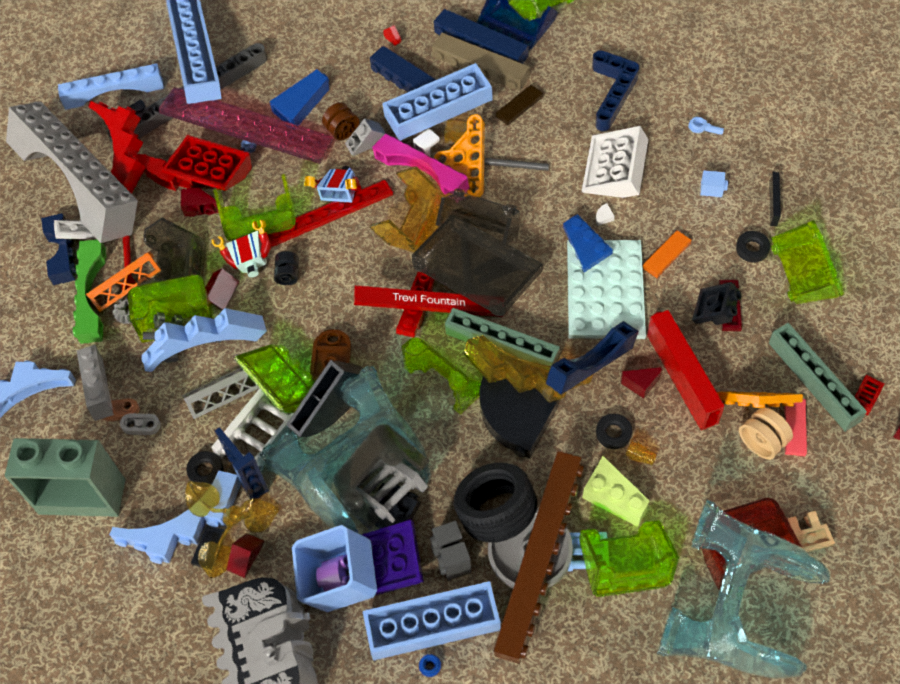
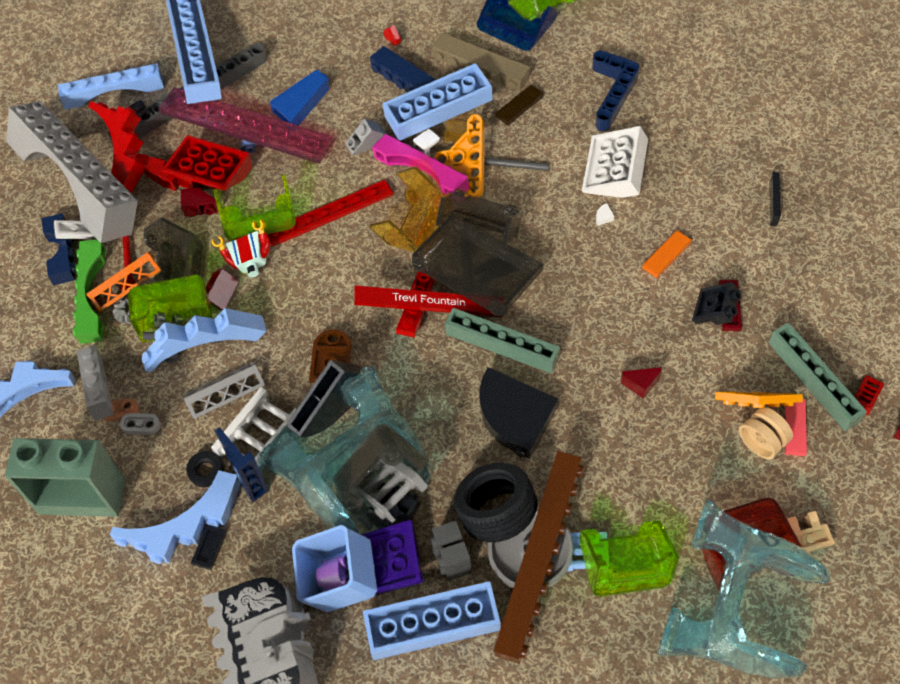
clear yellow plant [185,481,279,578] -> none
dark red slope [226,533,265,578] -> none
clear neon green slope [234,344,315,413] -> none
black wheel [274,251,299,285] -> none
torso [304,166,361,202] -> none
reddish brown wheel [322,102,360,141] -> none
clear neon green windscreen [401,337,481,415] -> none
blue plate [419,654,441,677] -> none
dark blue brick [434,9,528,64] -> none
clear yellow arch [464,335,593,403] -> none
dark blue arch [546,321,639,394] -> none
blue wing [563,214,613,273] -> none
light aqua plate [567,240,646,339] -> none
yellowish green wedge [583,456,649,527] -> none
black tyre [596,413,632,449] -> none
clear yellow cone [625,441,657,466] -> none
red brick [647,310,725,431] -> none
light blue plate [688,117,724,135] -> none
light blue brick [700,170,728,197] -> none
black tyre [736,231,770,263] -> none
clear neon green windscreen [771,220,845,304] -> none

